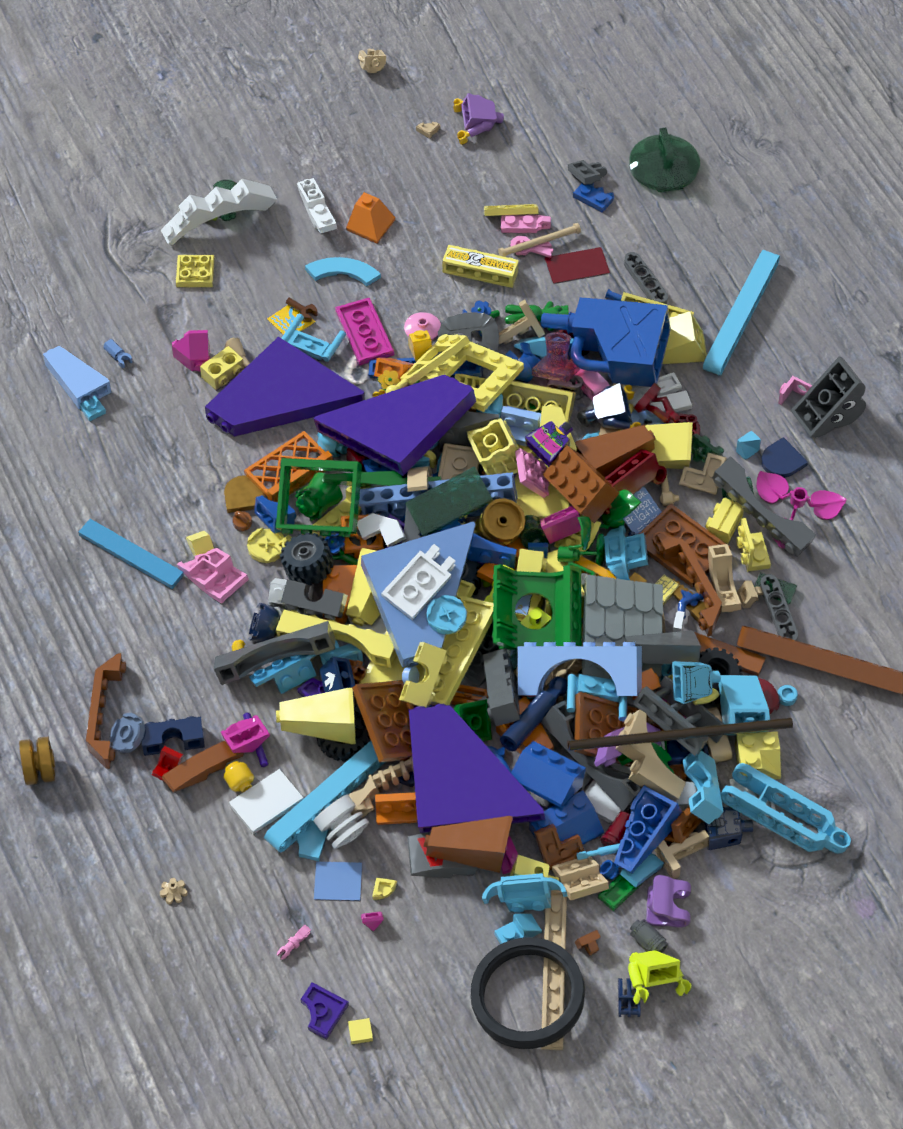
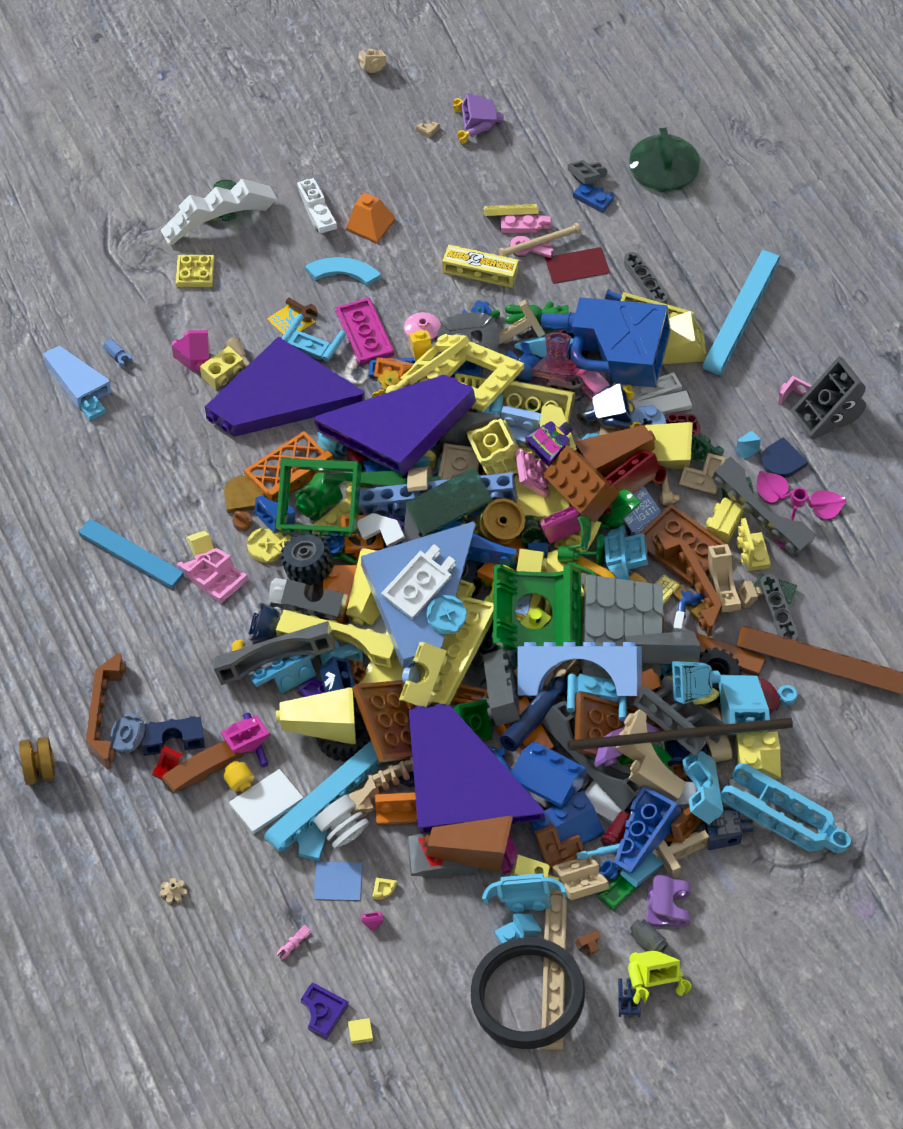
dark red piece [633,383,680,424] -> none

